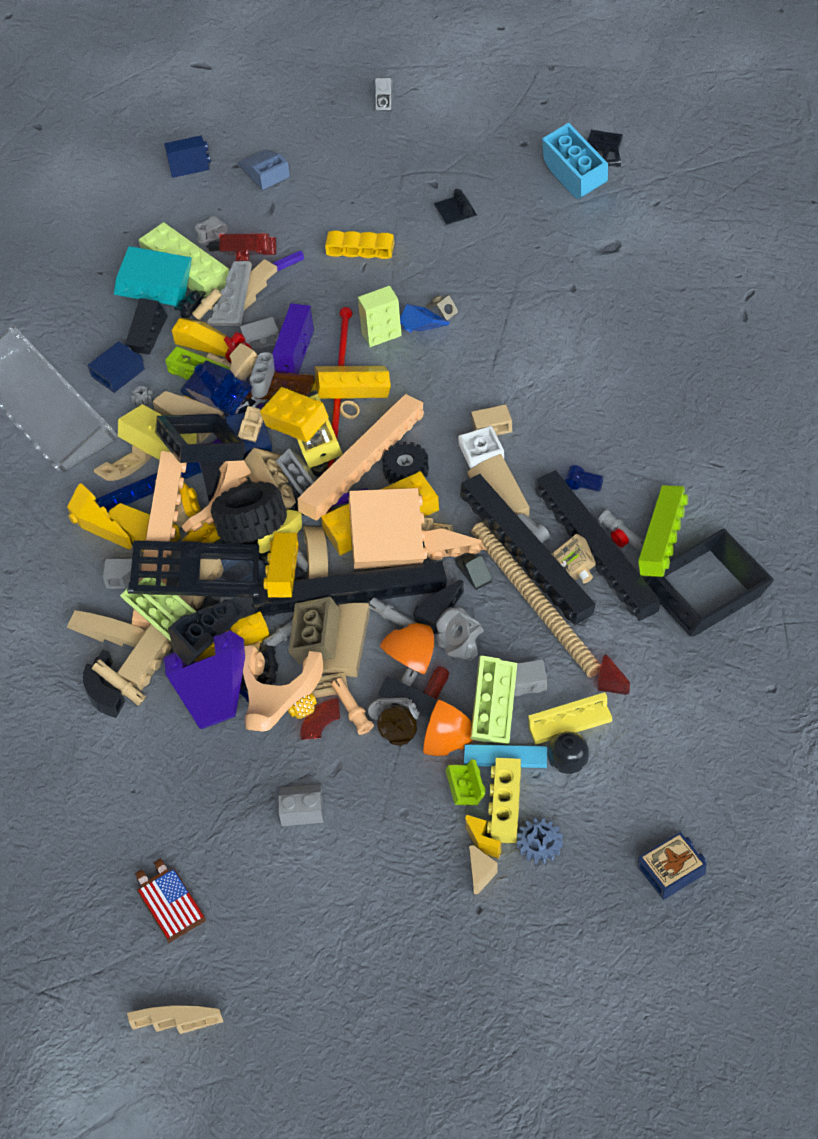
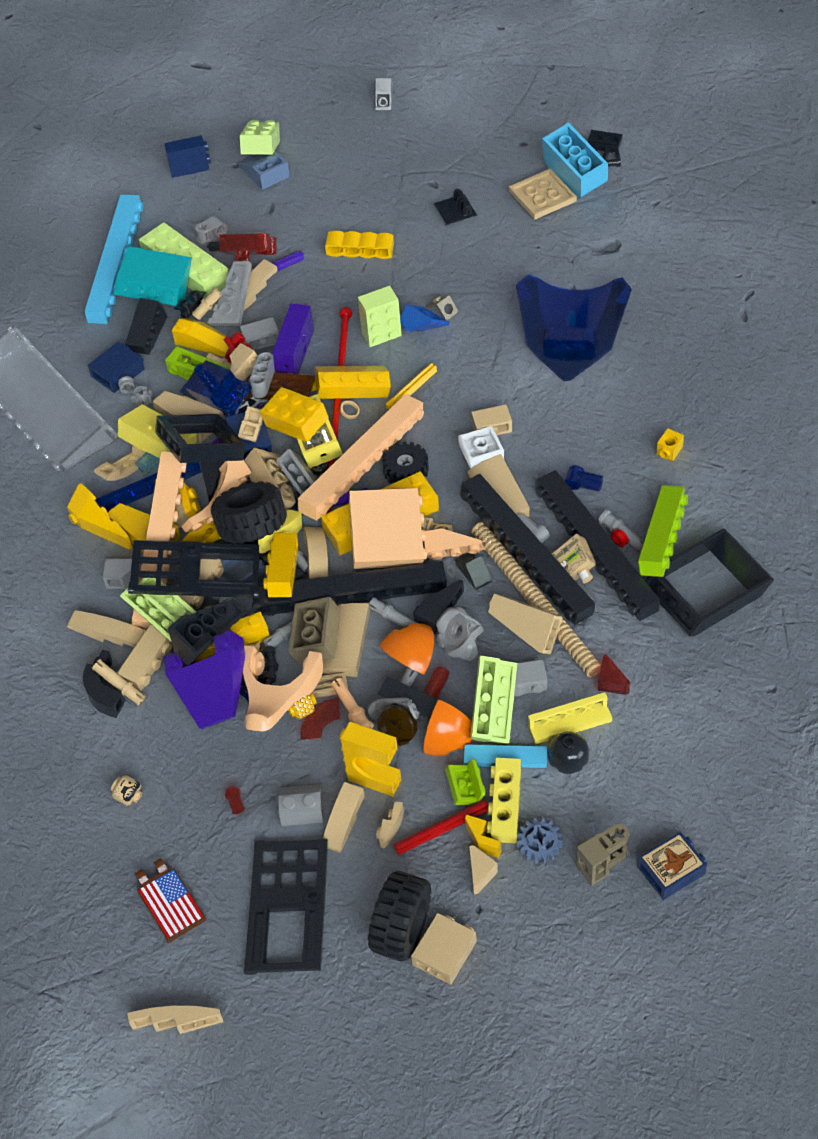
none -> medium azure brick [85,195,144,324]
none -> tan head [110,775,143,806]
none -> light grey bush [118,376,135,394]
none -> clear light blue slope [135,452,160,476]
none -> clear red pin [225,786,245,814]
none -> yellowish green brick [240,120,280,154]
none -> black door [244,839,328,975]
none -> tan slope [323,782,365,853]
none -> yellow arch [339,722,401,797]
none -> black tyre [368,871,431,962]
none -> tan slope [376,801,404,848]
none -> yellow axle [386,363,437,410]
none -> red axle [393,800,489,855]
none -> tan brick [411,913,477,985]
none -> tan slope [488,594,563,654]
none -> tan plate [509,168,577,220]
none -> clear blue windscreen [516,274,632,381]
none -> dark tan brick [576,824,629,886]
none -> yellow brick [656,428,684,461]

